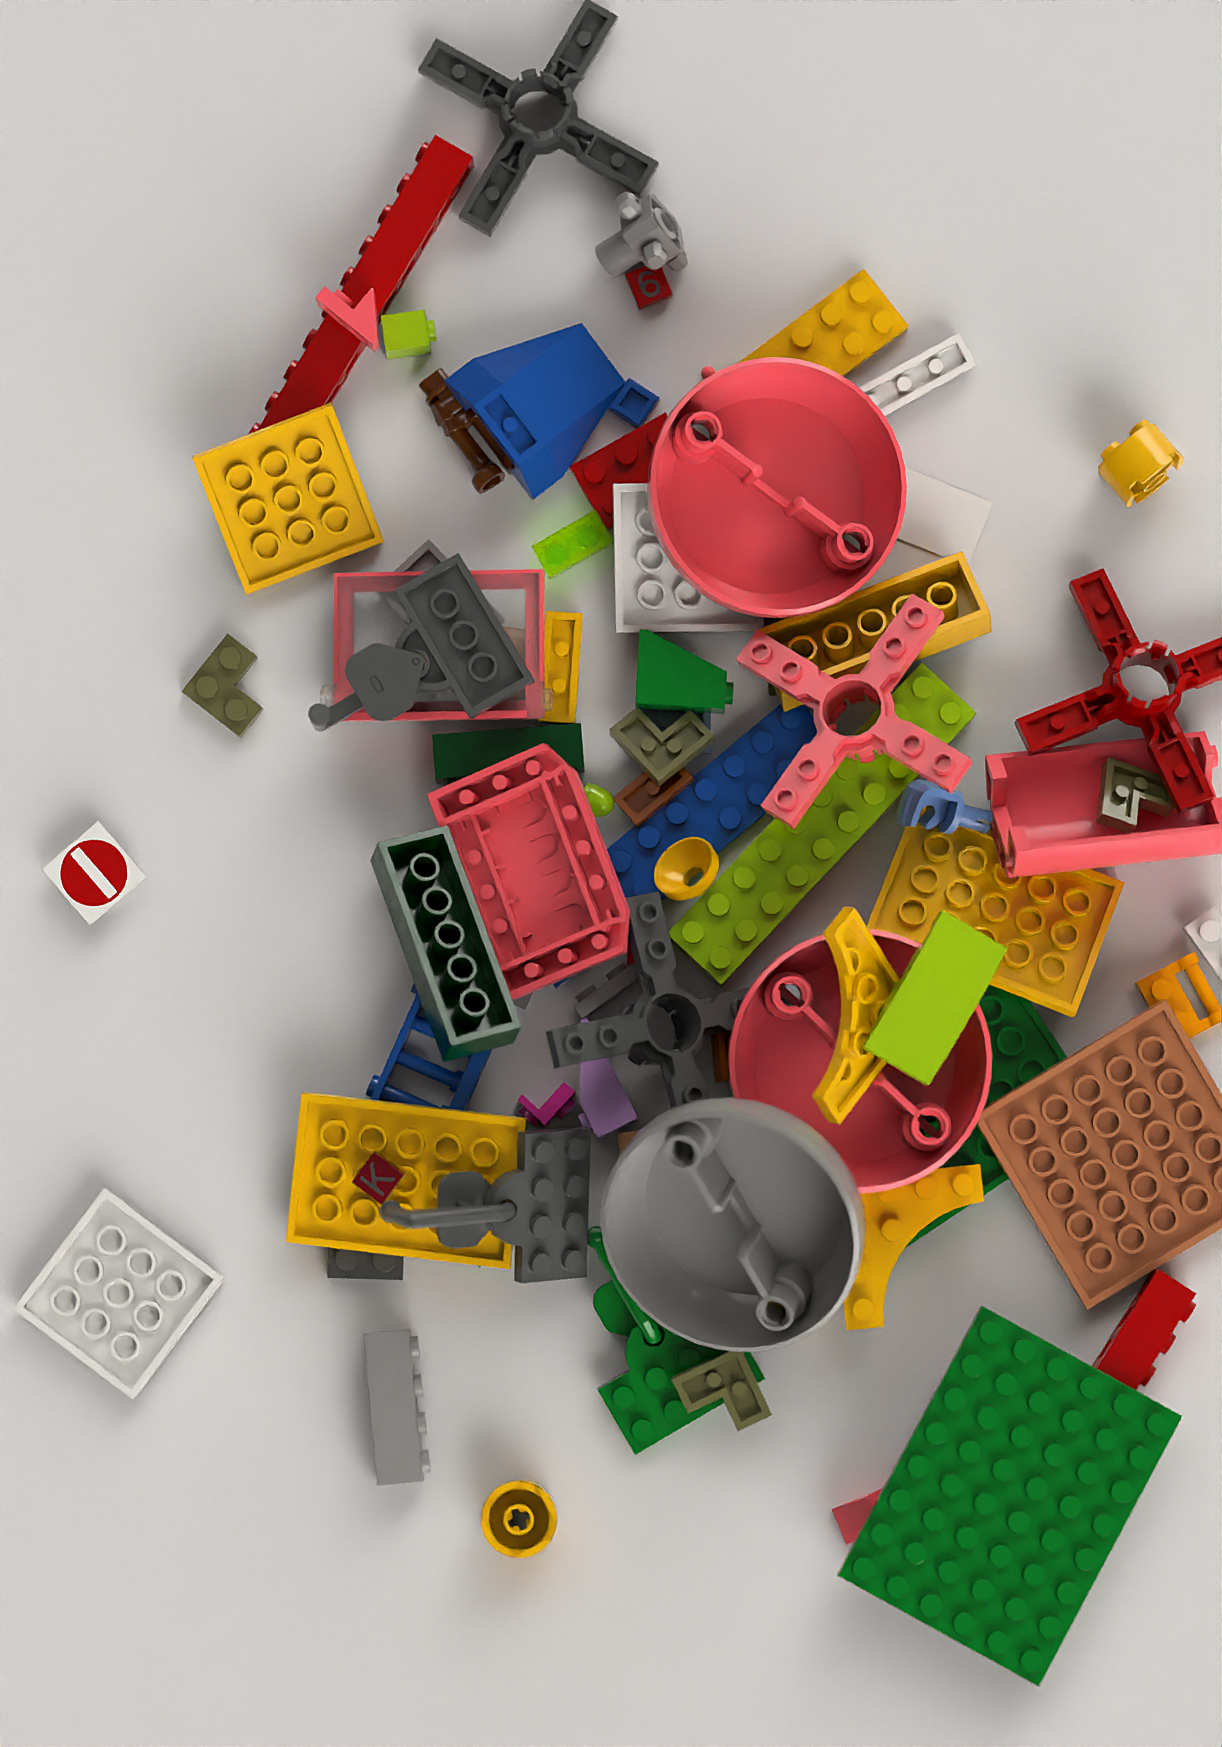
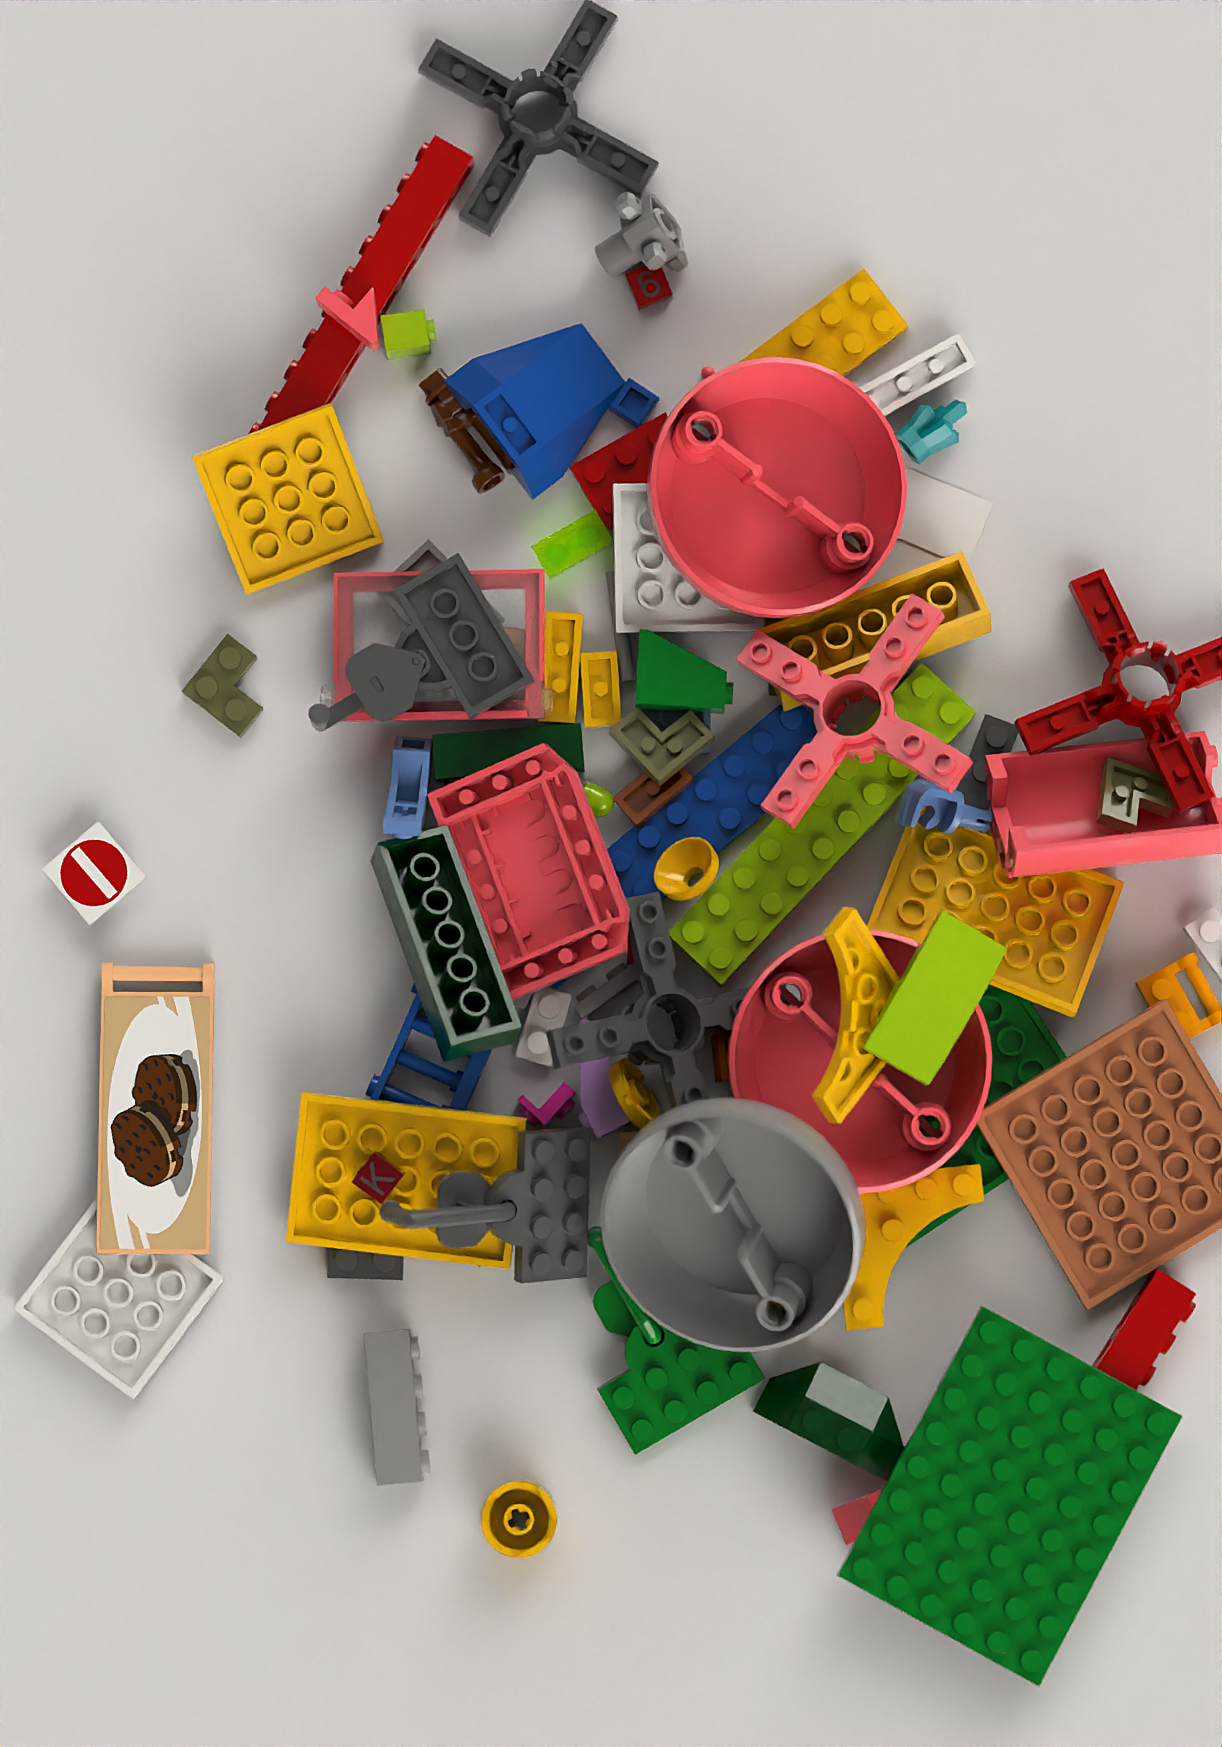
olive plate [670,1350,772,1431] -> none
yellow brick [1098,419,1184,507] -> none
none -> flag [96,962,215,1255]
none -> medium blue arch [383,736,433,839]
none -> white plate [515,987,573,1067]
none -> yellow plate [580,651,622,729]
none -> light grey bar [606,571,635,683]
none -> yellow tile [608,1058,660,1129]
none -> dark green wedge [753,1362,904,1481]
none -> teal rock [895,399,968,464]
none -> dark grey plate [956,714,1018,824]

